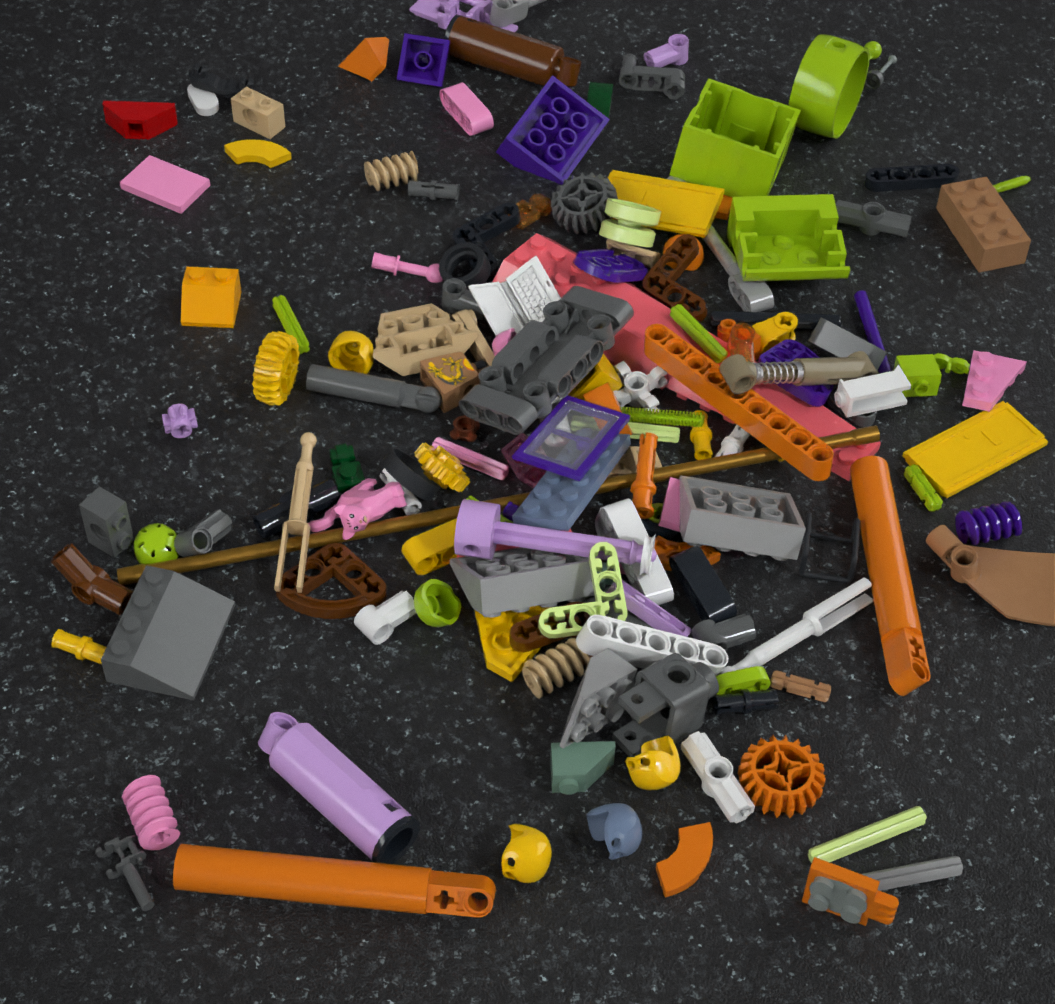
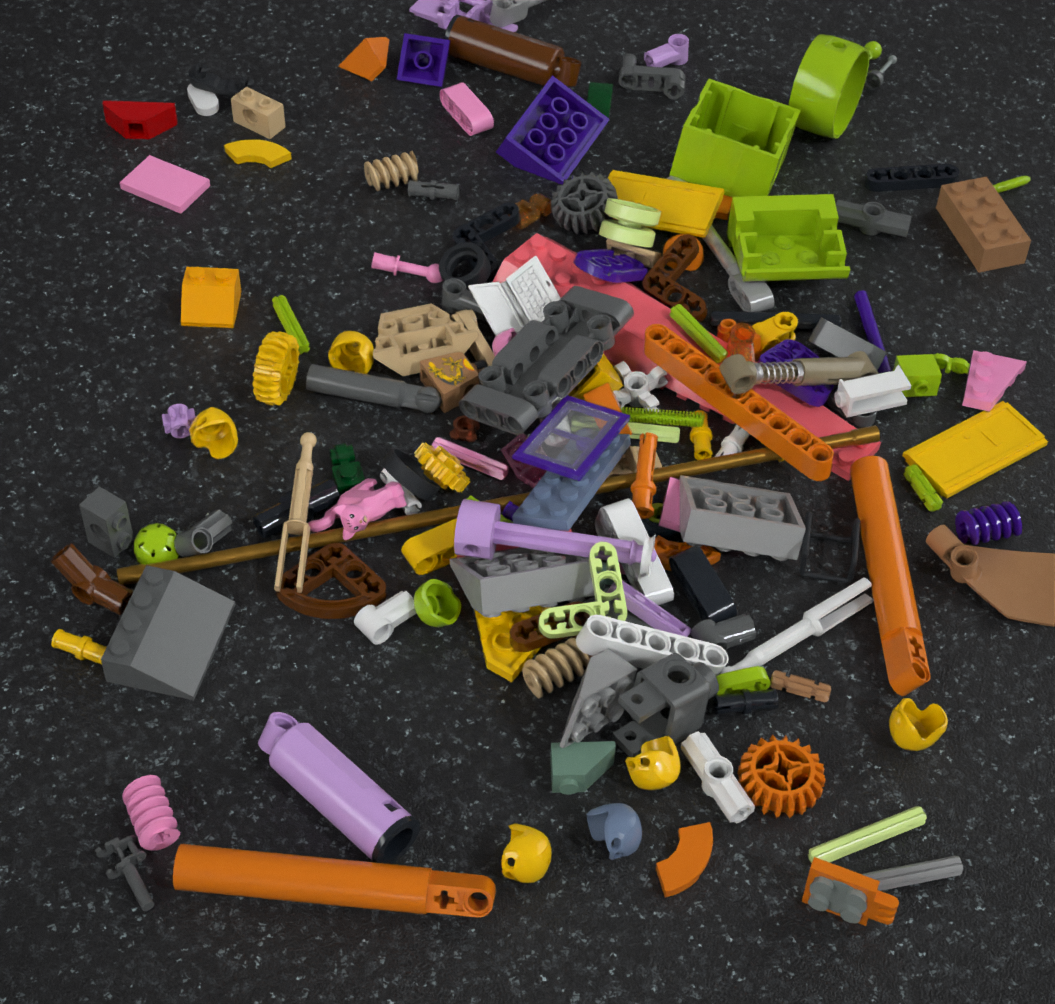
none -> yellow helmet [189,407,238,459]
none -> yellow helmet [889,698,948,751]

